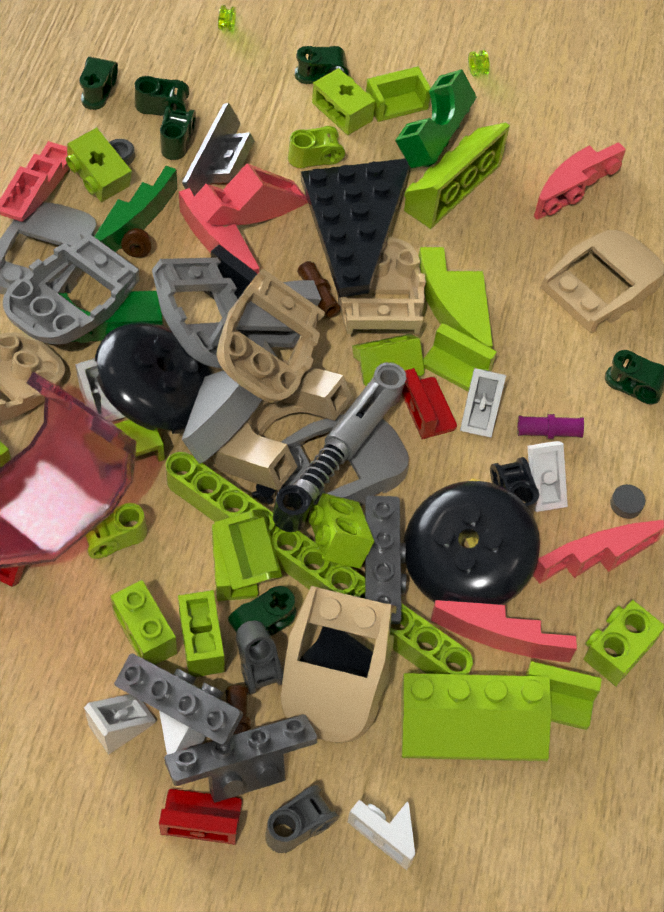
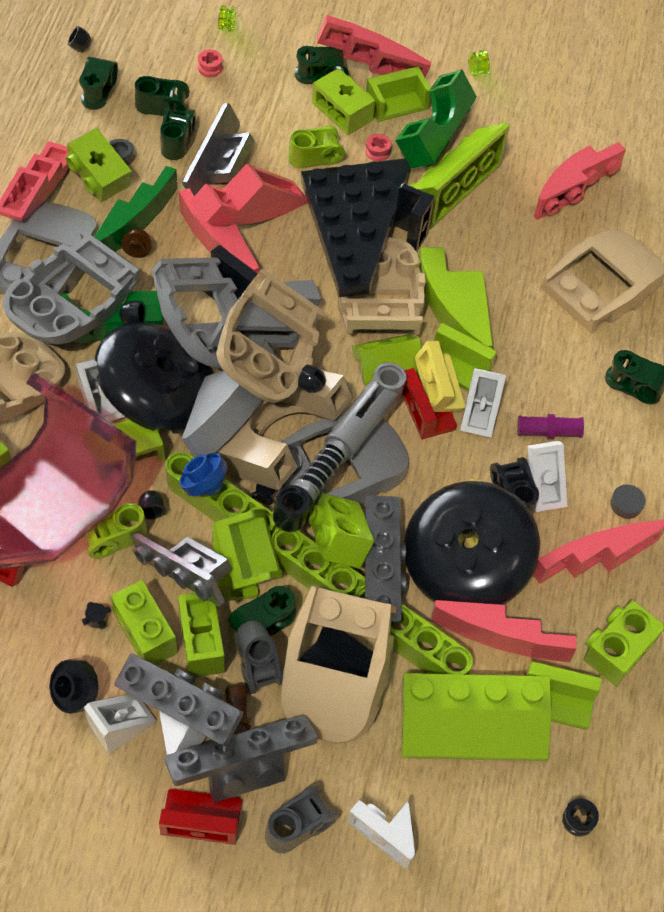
reddish brown pin [297,261,341,318] -> none
none -> black plate [49,658,99,714]
none -> black hinge [67,26,91,51]
none -> black piece [81,602,111,630]
none -> black hinge [119,301,145,324]
none -> flat silver bracket [130,531,232,607]
none -> black hinge [138,490,166,519]
none -> blue plate [179,453,227,497]
none -> coral bush [198,49,223,77]
none -> black hinge [298,364,326,393]
none -> coral slope [317,15,431,77]
none -> coral bush [365,134,391,162]
none -> black panel [394,183,435,252]
none -> light yellow panel [414,341,465,412]
none -> black bush [562,798,599,837]

